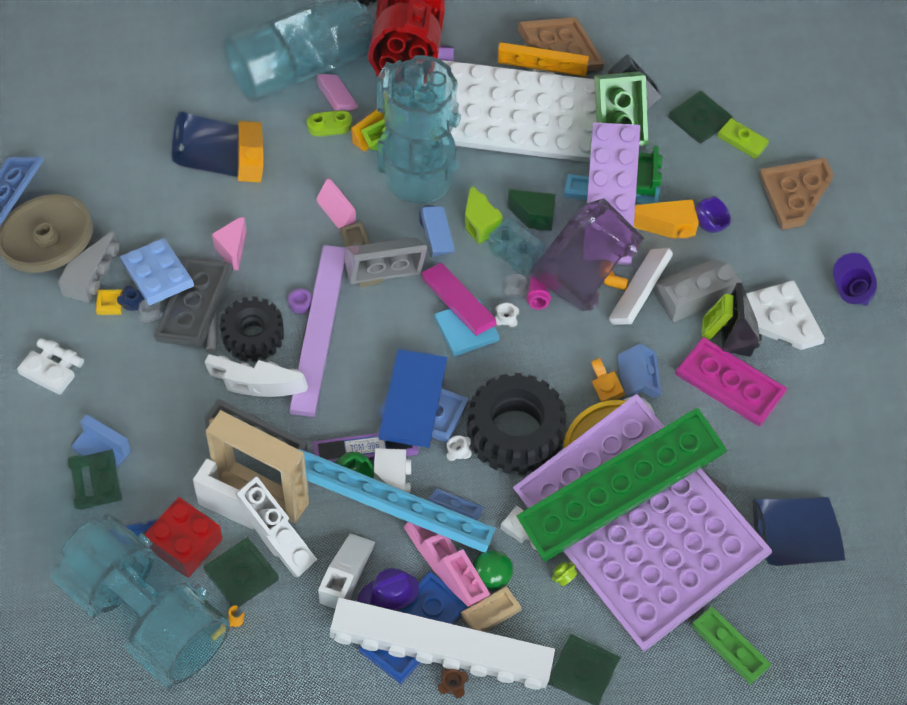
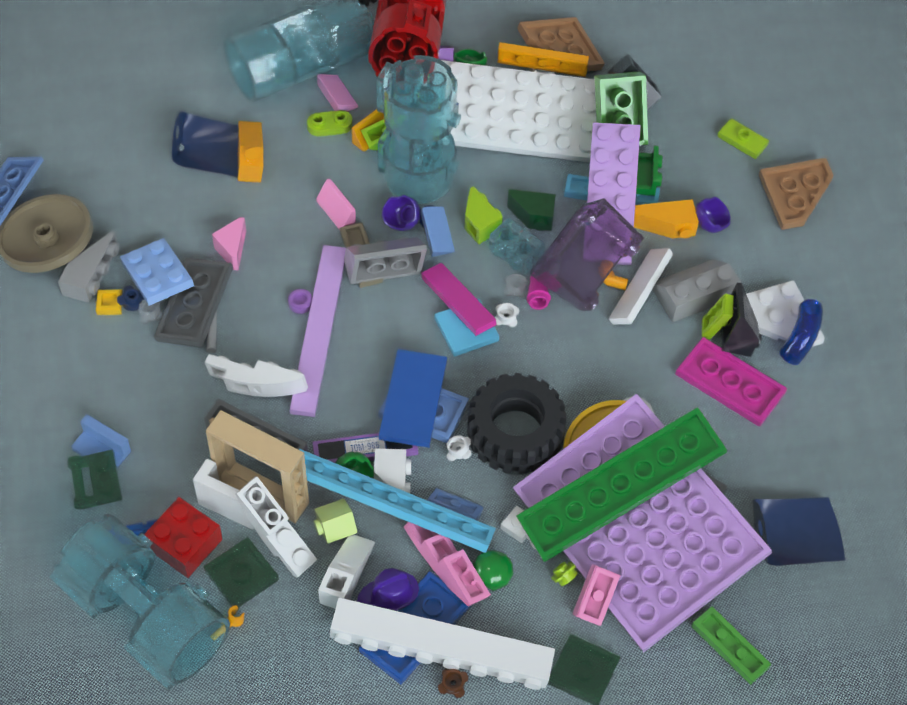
white plate [17,338,84,395] -> none
black tyre [220,296,284,362] -> none
tan plate [461,586,521,632] -> none
light orange plate [591,358,626,402] -> none
medium blue panel [618,343,662,398] -> none
clear green tile [668,90,733,145] -> none
dark purple piece [833,252,877,306] -> none
none -> yellowish green brick [313,498,357,544]
none -> dark purple hair [382,195,420,231]
none -> green hair [453,49,488,66]
none -> bright pink slope [573,564,621,626]
none -> clear blue cylinder [779,299,823,365]

